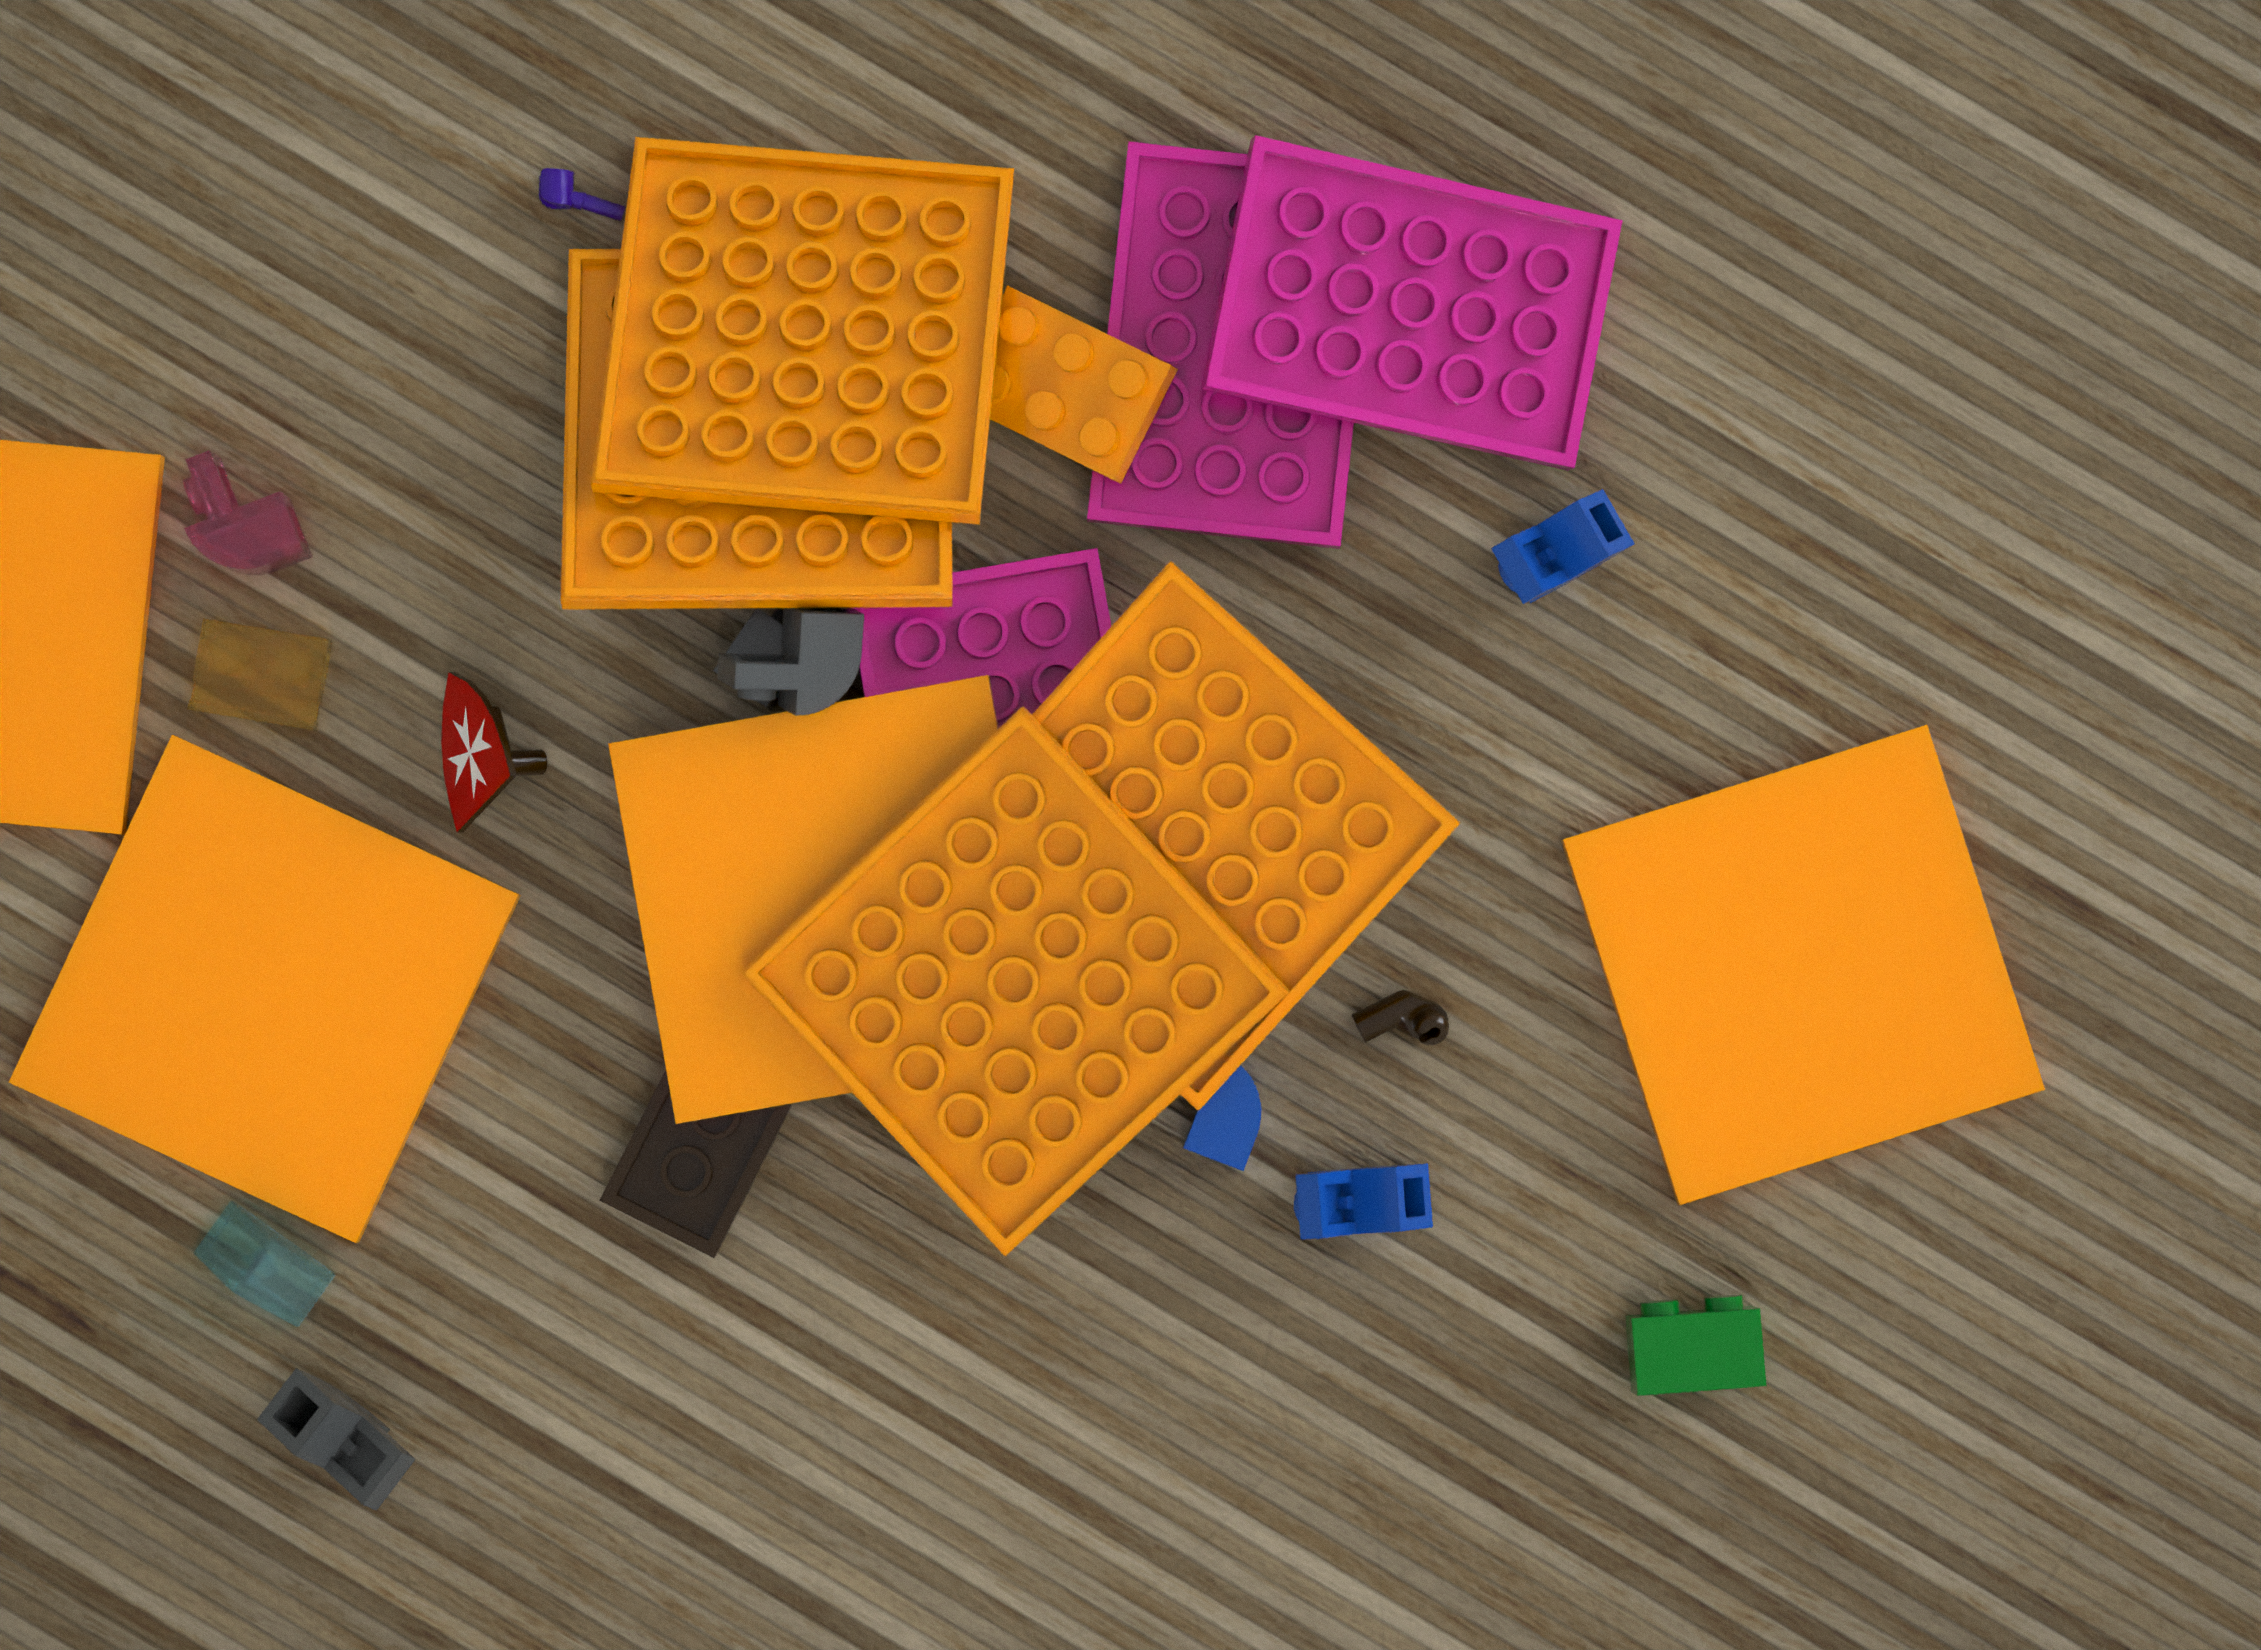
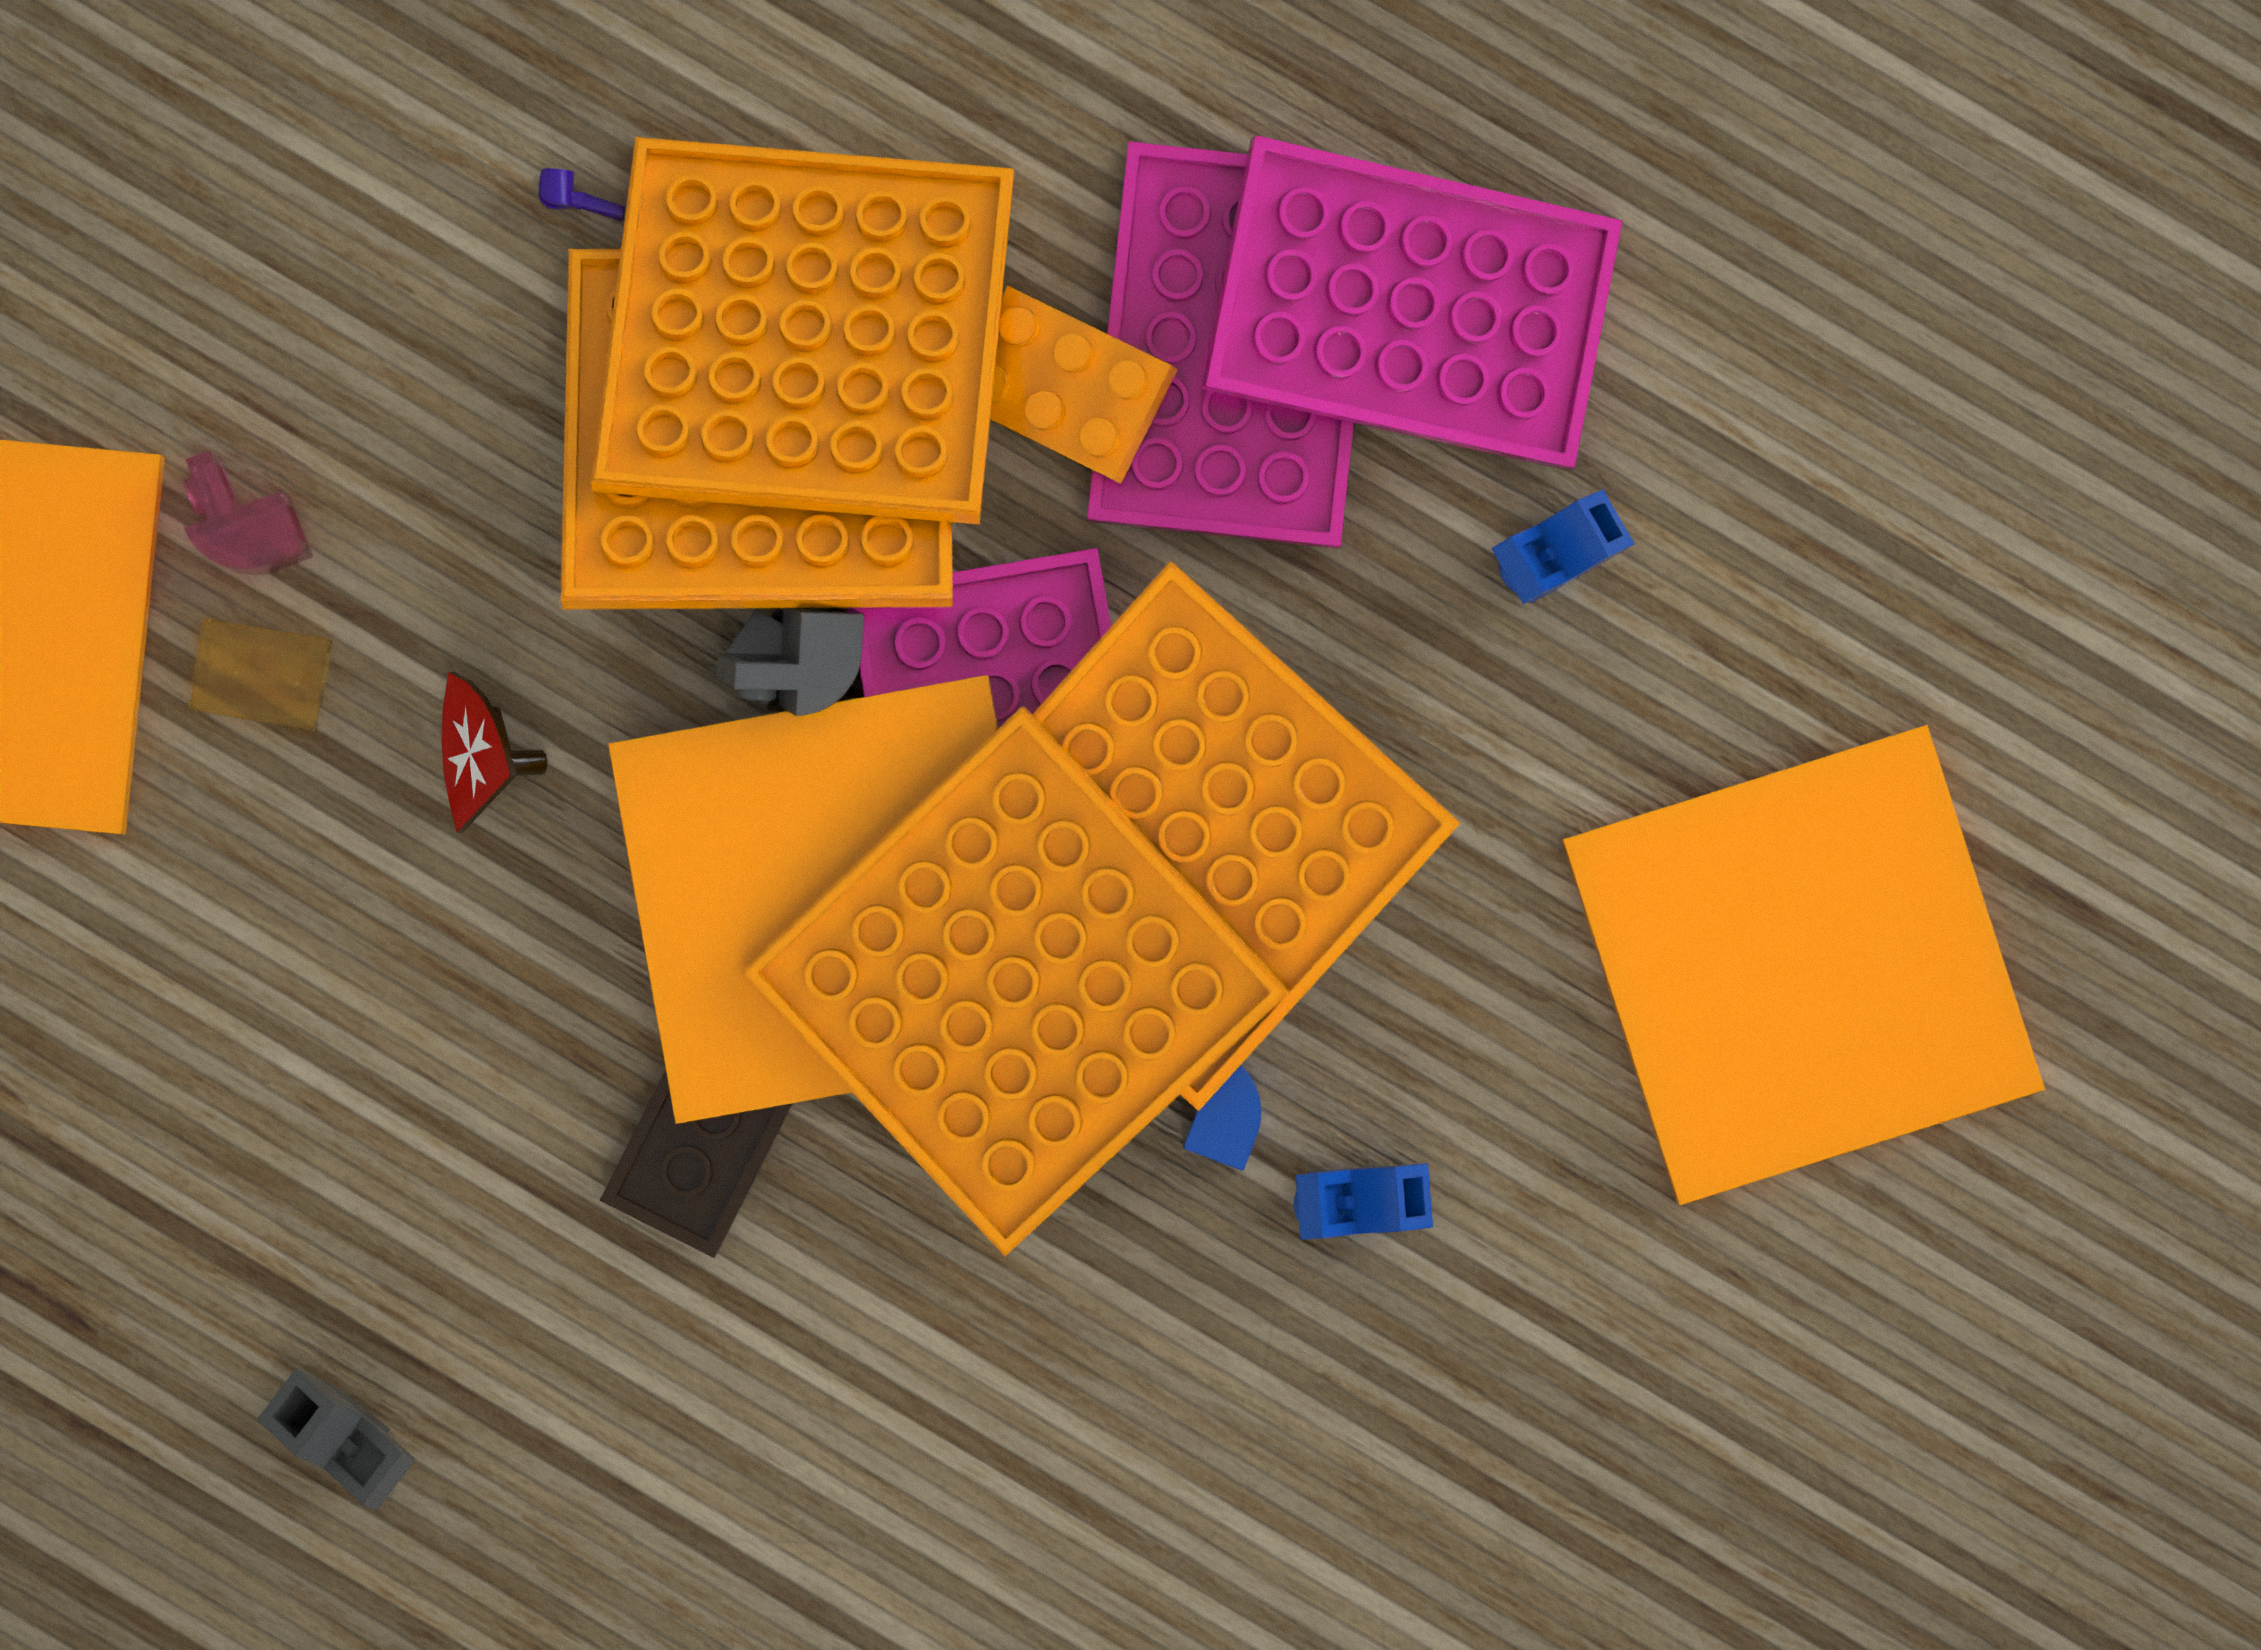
light orange tile [9,735,521,1243] -> none
clear light blue slope [194,1201,336,1327] -> none
dark brown arm [1351,990,1449,1045] -> none
green brick [1625,1295,1766,1396] -> none

